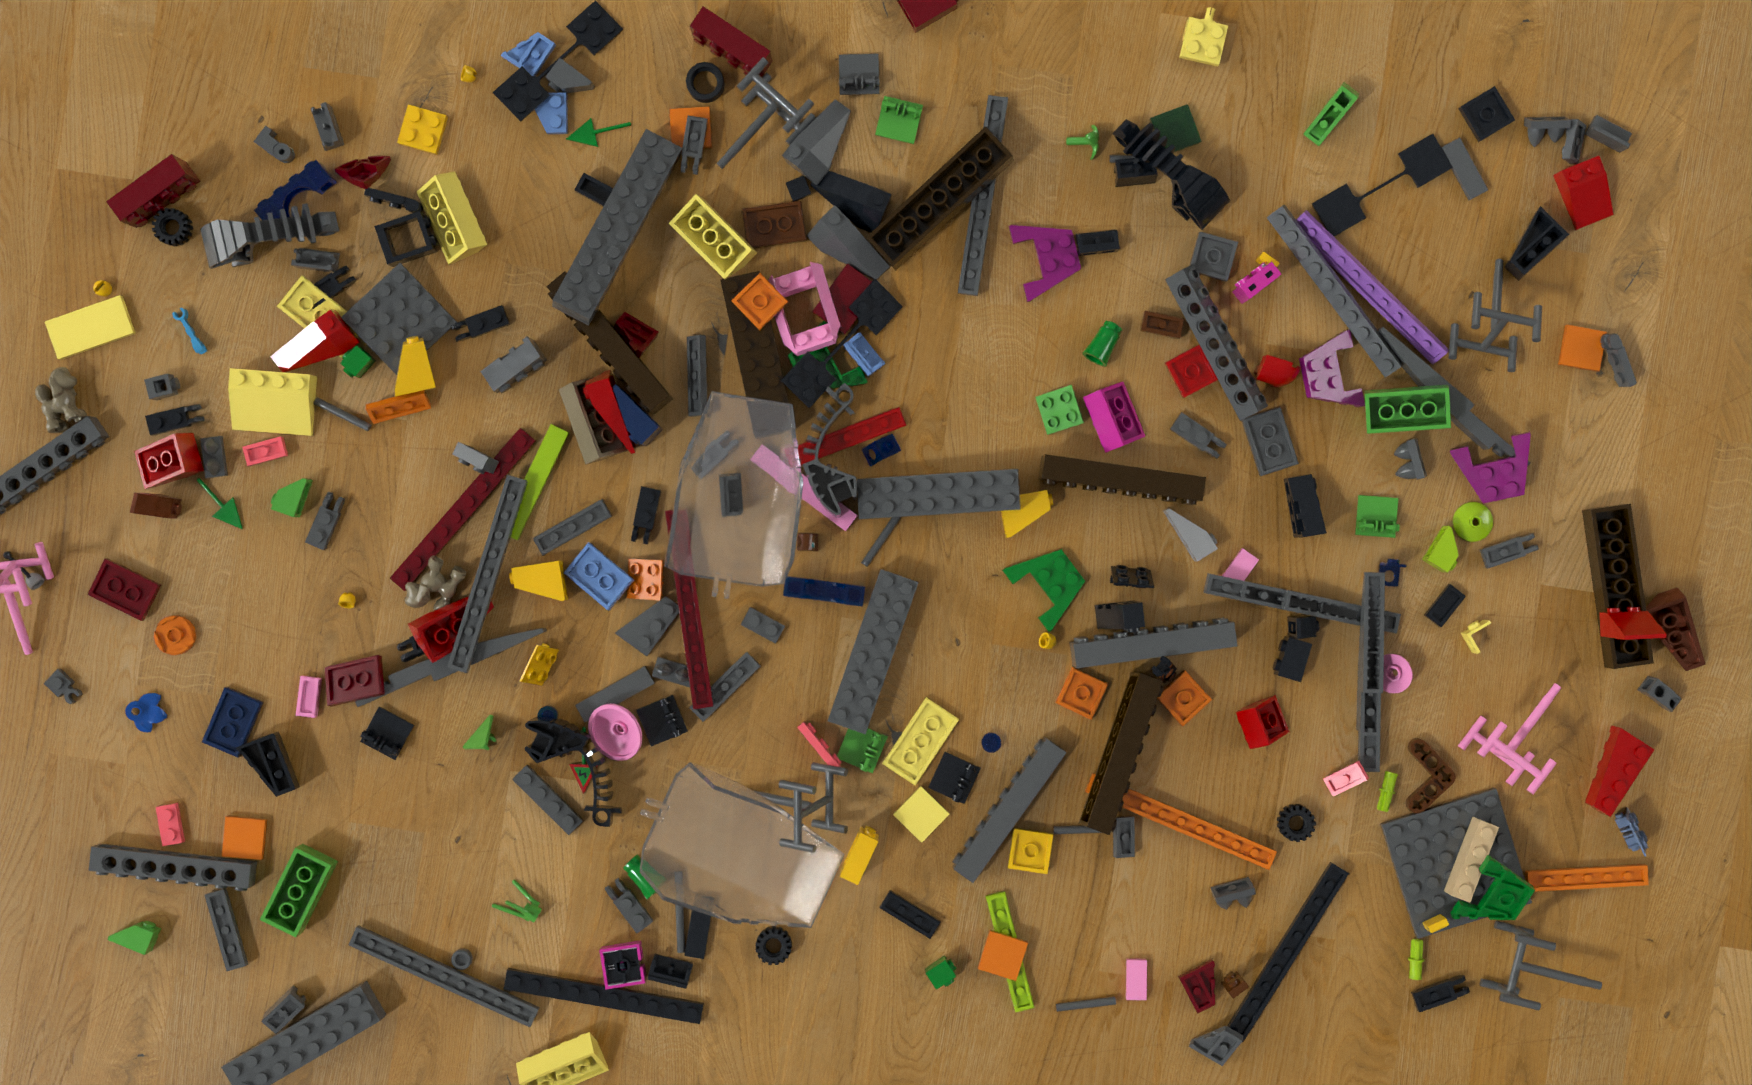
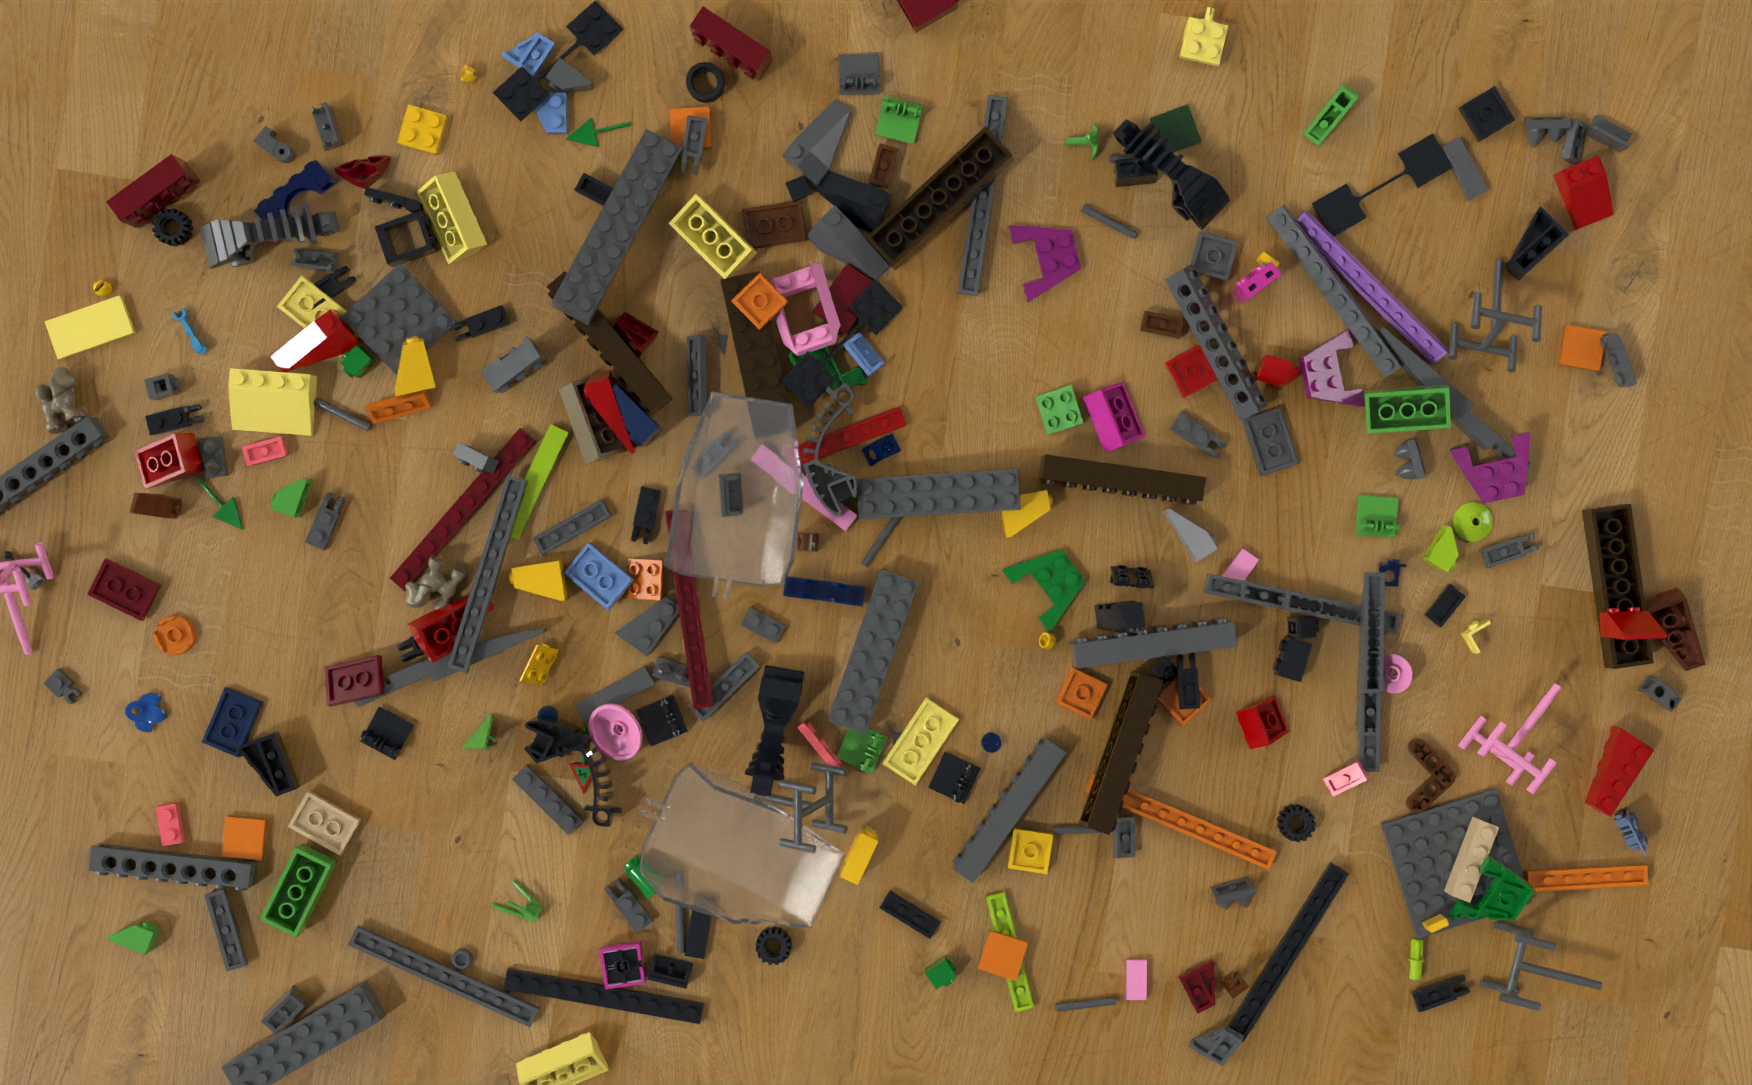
bright pink tile [296,675,322,718] -> none
yellow hinge [338,592,356,609] -> none
dark grey piece [717,57,816,169] -> none
light yellow tile [893,786,949,842] -> none
black hinge [1075,229,1120,256] -> none
green plant [1082,321,1122,367] -> none
black wedge [1284,474,1327,538] -> none
lime axle [1377,771,1398,812] -> none
none -> tan plate [288,791,361,855]
none -> black piece [745,665,805,797]
none -> reddish brown plate [869,143,899,189]
none -> dark grey bar [1081,204,1137,239]
none -> black hinge [1176,652,1200,710]

